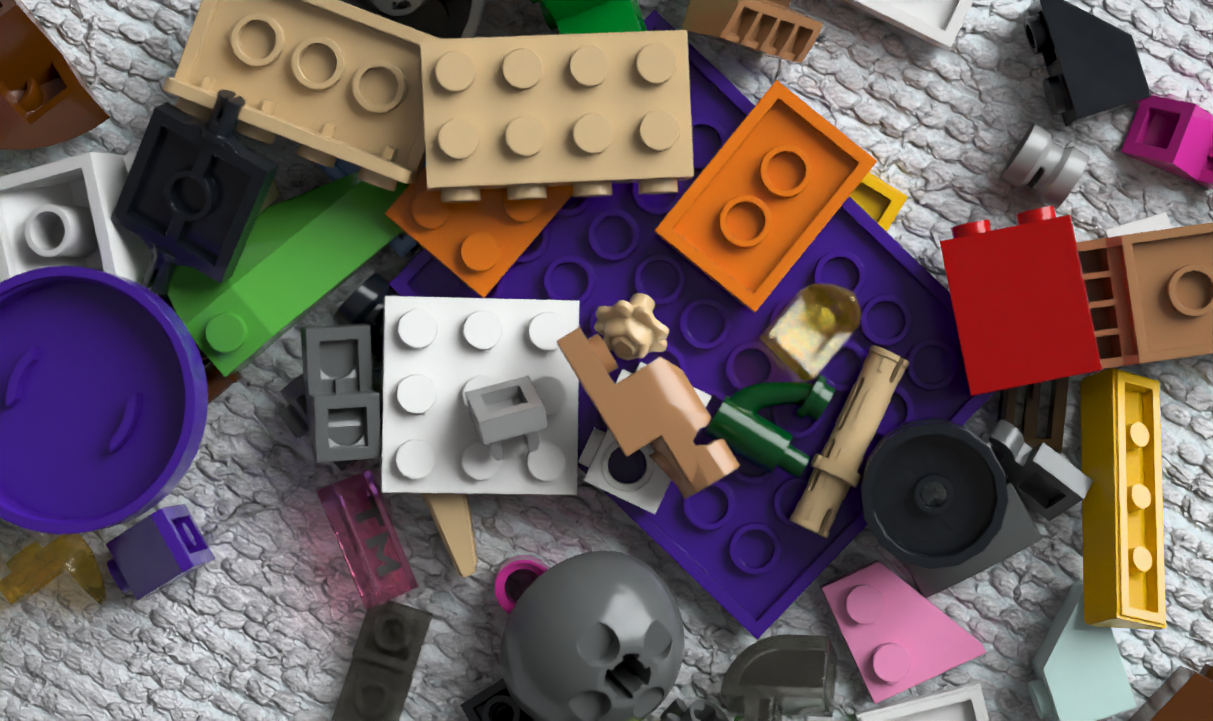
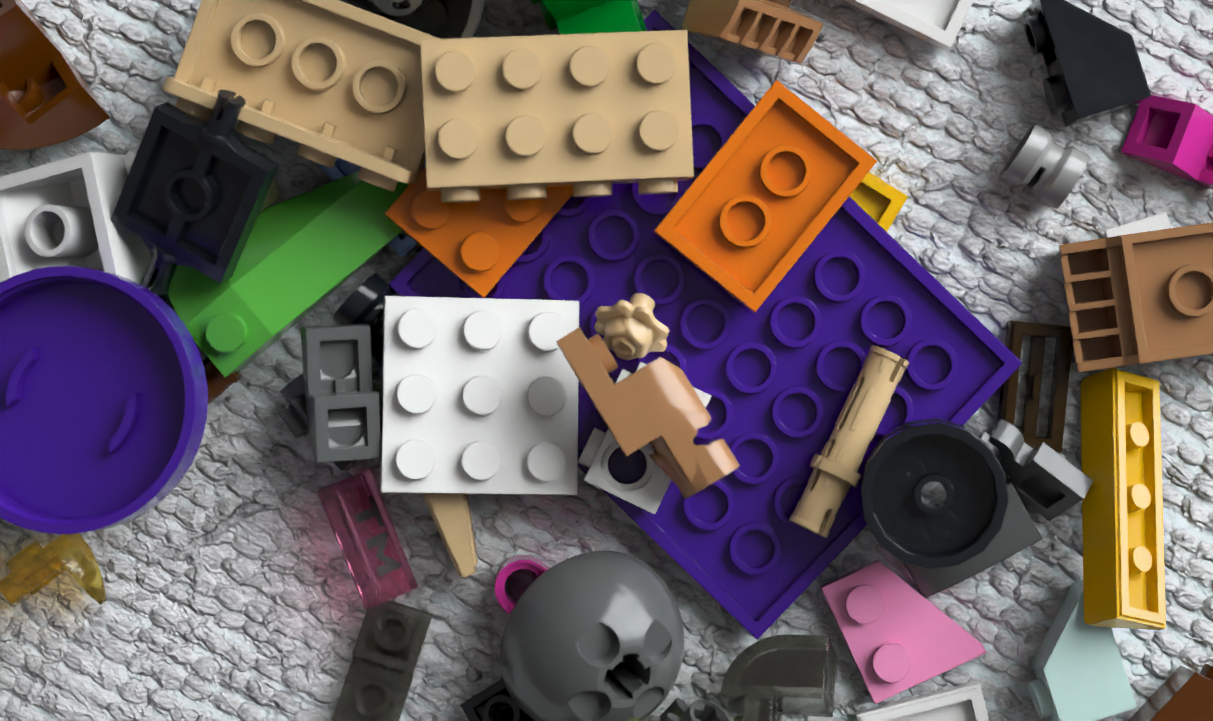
dark purple slope [106,504,215,600] -> none
light grey tile [465,376,548,461] -> none
dark green plant [703,374,835,479] -> none
clear yellow plate [759,283,861,382] -> none
red brick [940,206,1102,396] -> none

